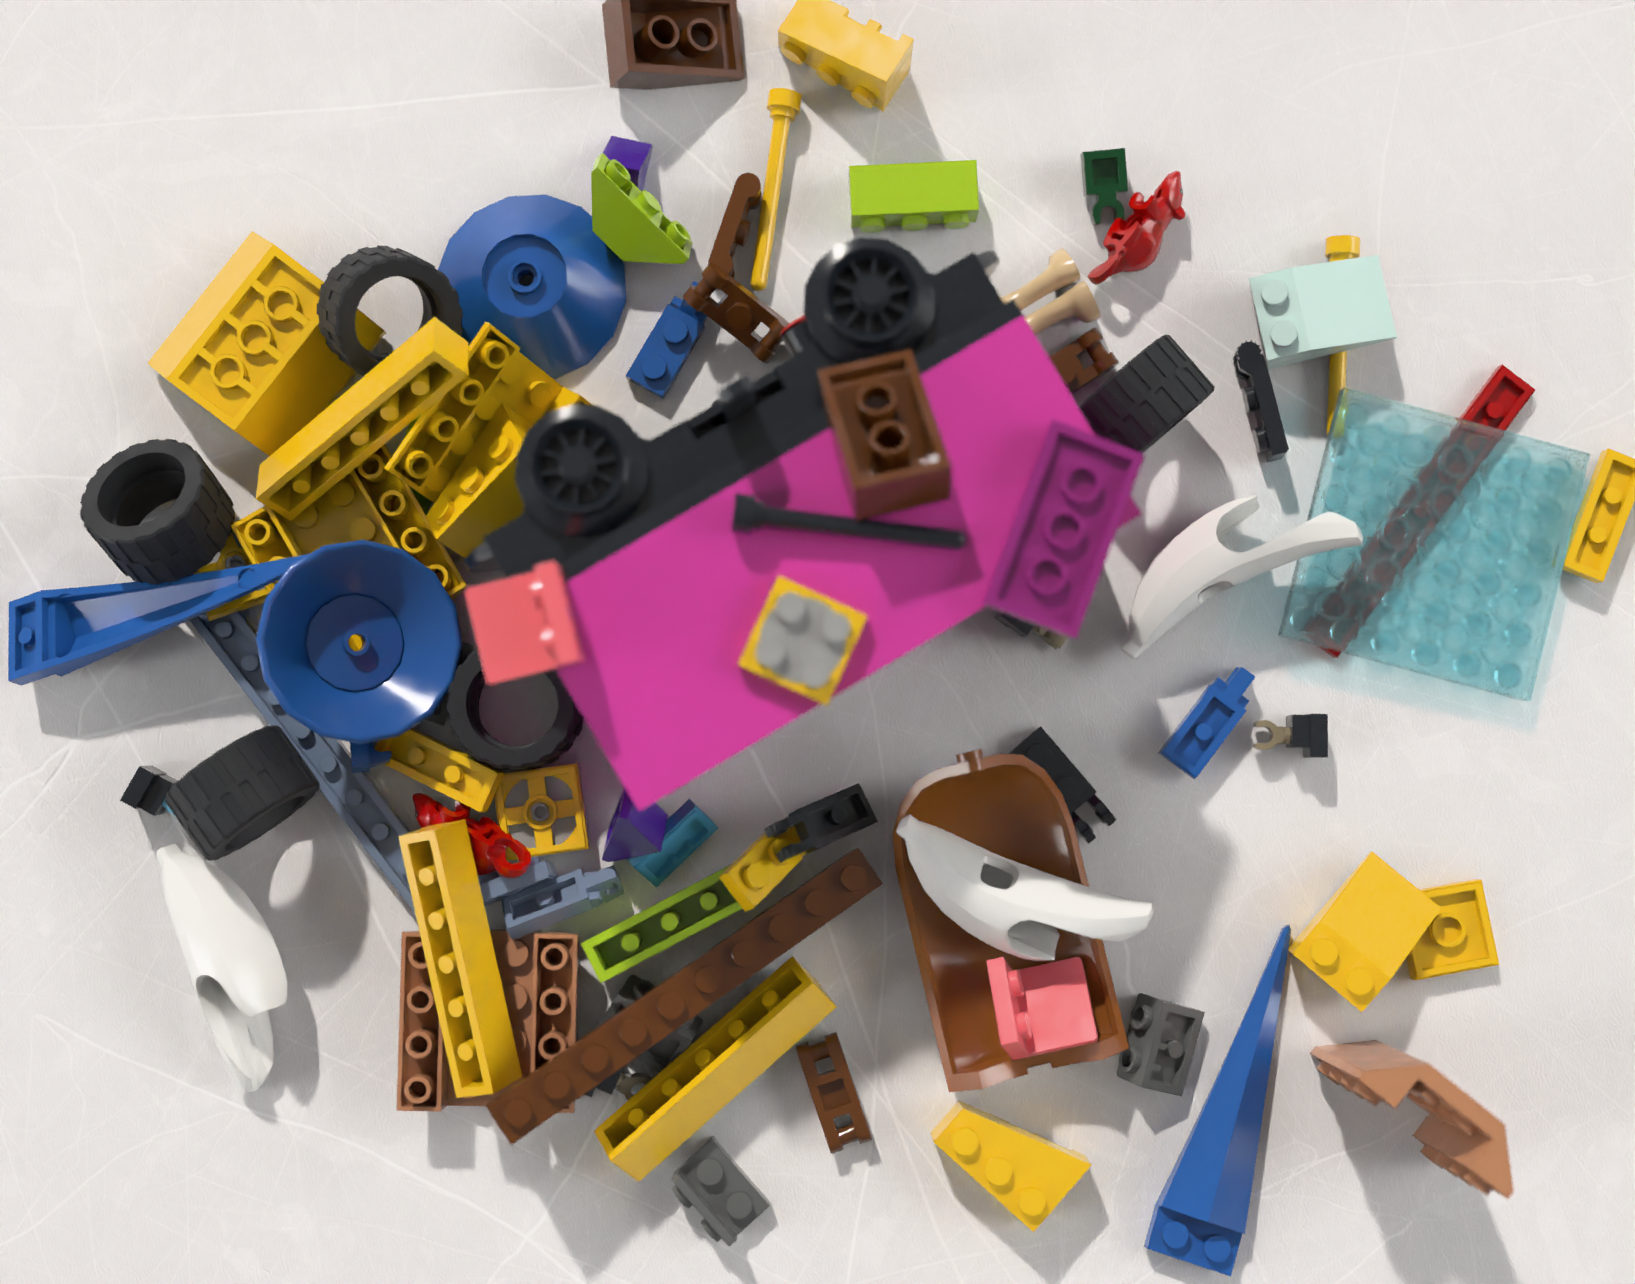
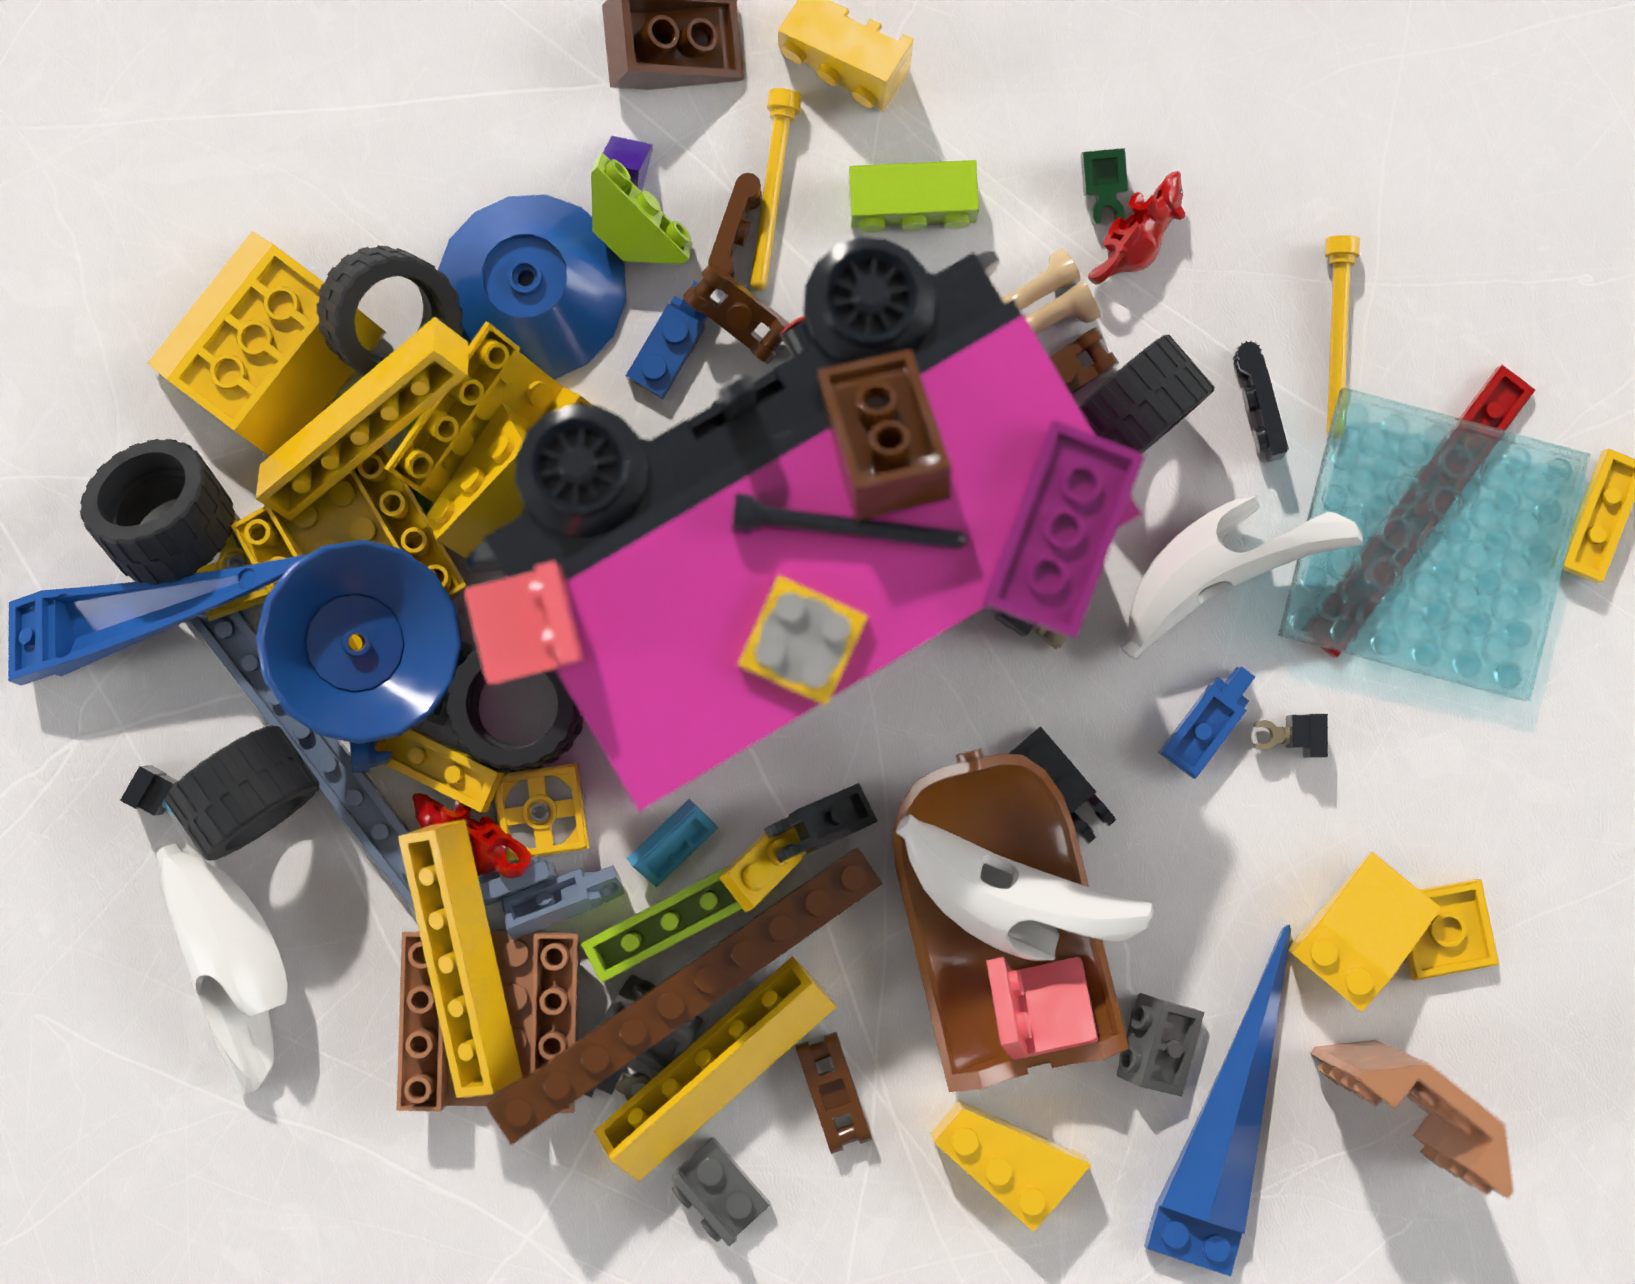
dark purple slope [602,786,668,862] -> none
light aqua slope [1249,255,1397,370] -> none

